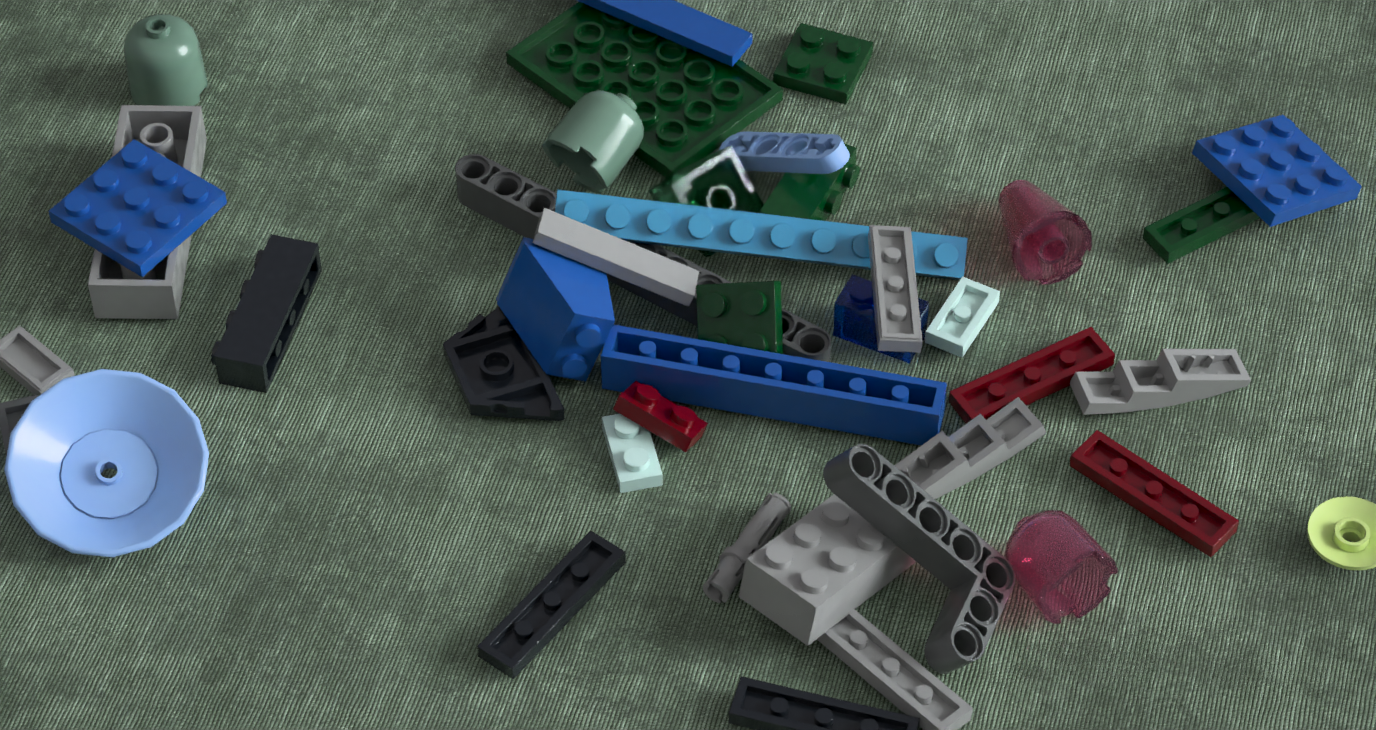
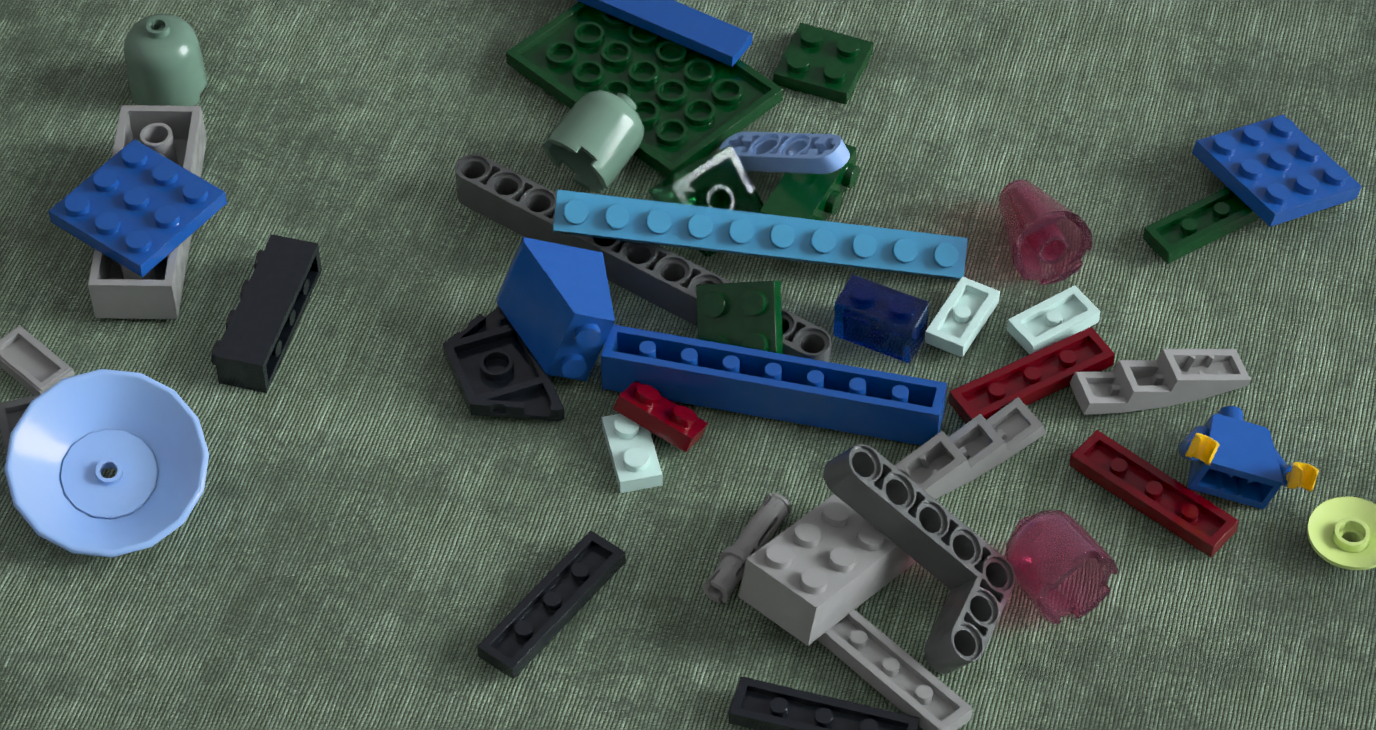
light grey tile [532,208,699,306] -> none
light grey tile [868,225,923,353] -> none
none -> light aqua plate [1007,285,1100,355]
none -> blue torso [1178,406,1319,510]

